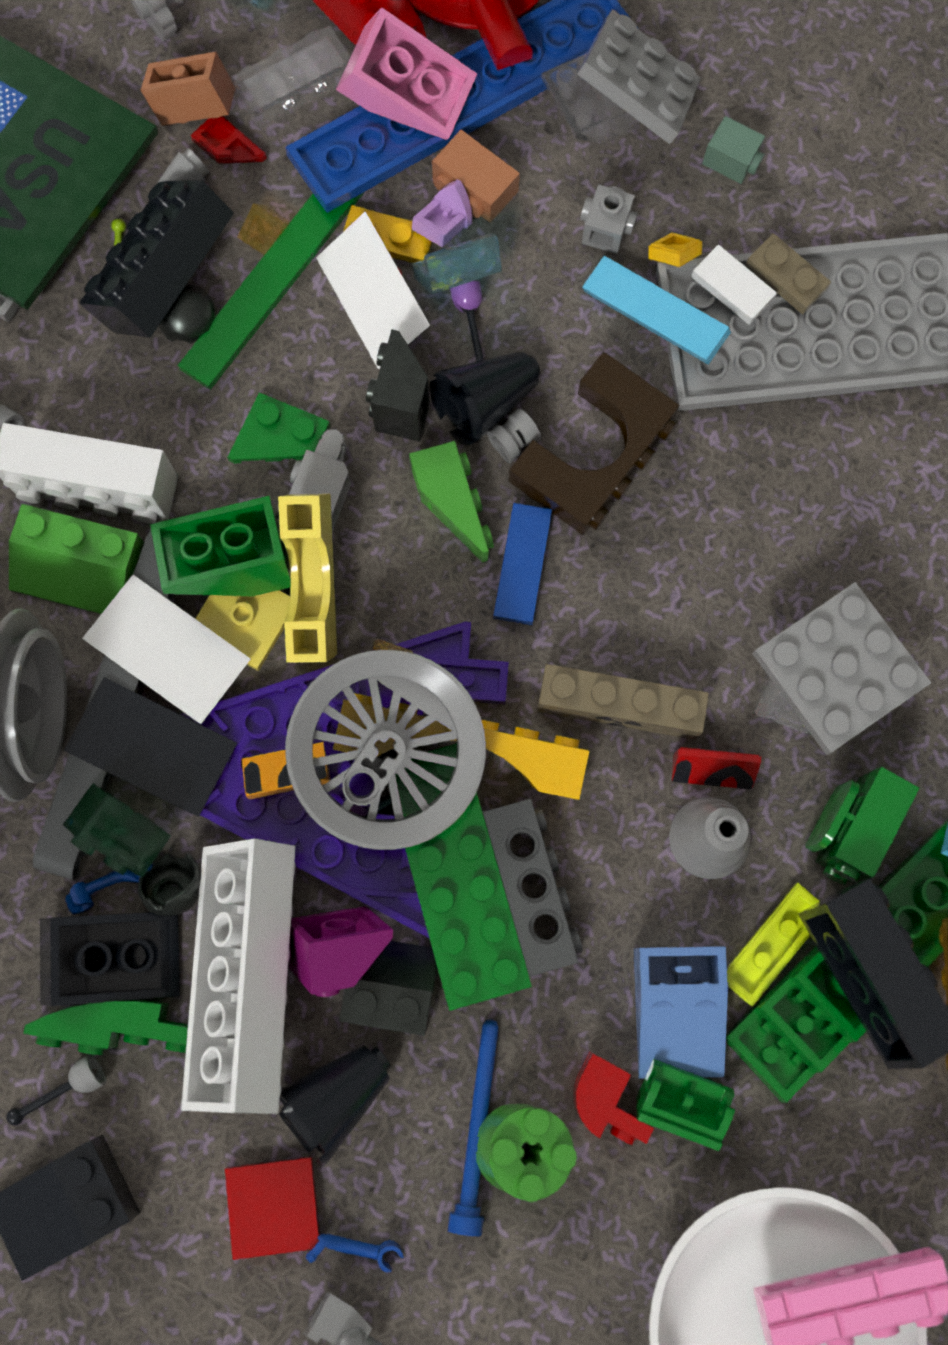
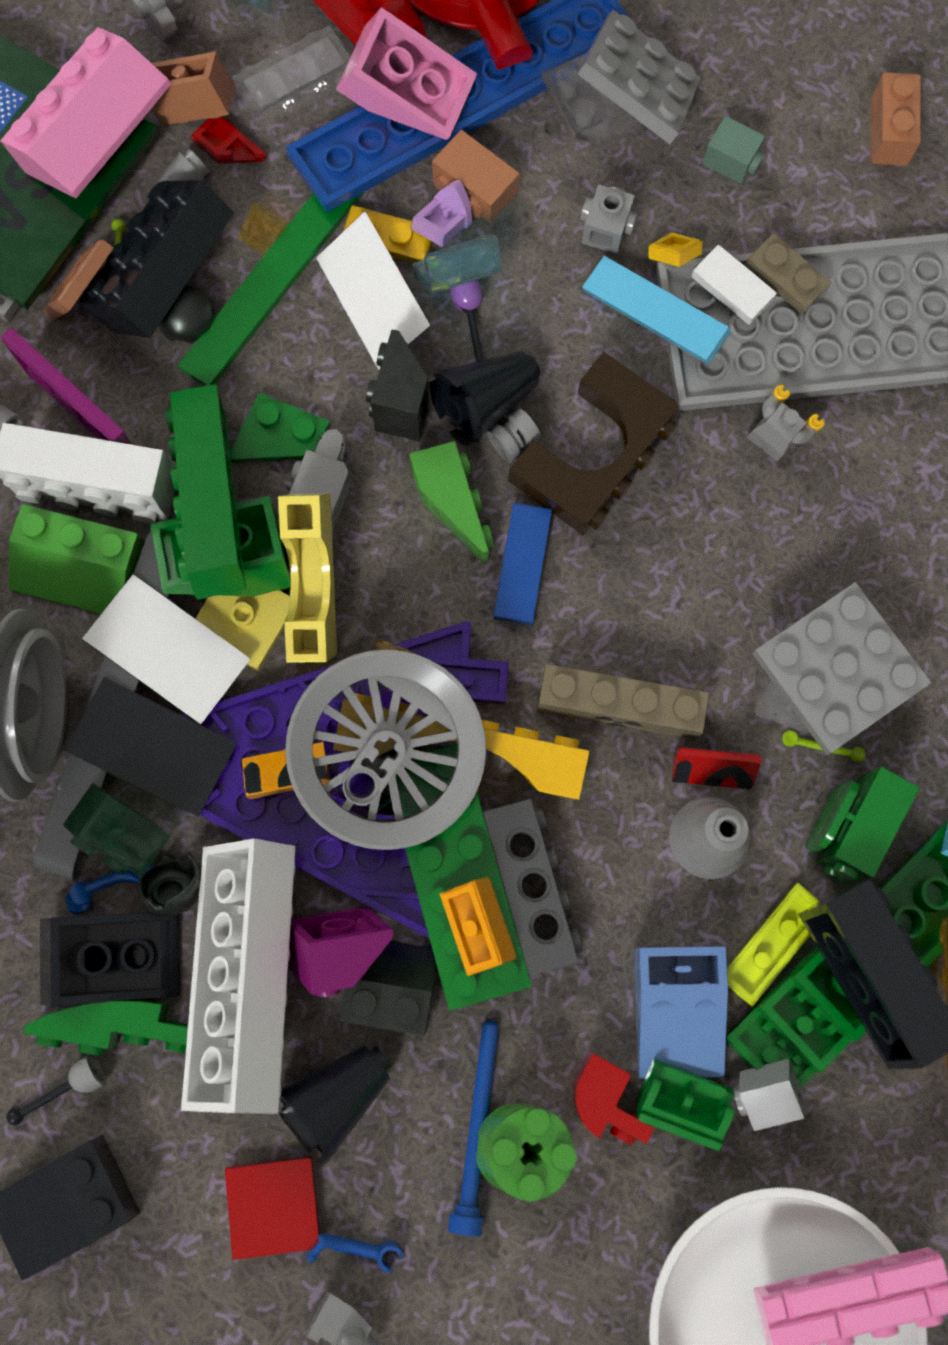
none -> bright pink slope [0,27,171,198]
none -> magenta tile [1,327,132,445]
none -> nougat tile [42,239,113,320]
none -> green brick [165,384,247,599]
none -> light orange slope [440,877,516,976]
none -> light grey brick [734,1059,805,1131]
none -> light grey piece [747,384,825,461]
none -> lime hinge [782,730,866,763]
none -> nougat brick [871,72,920,166]

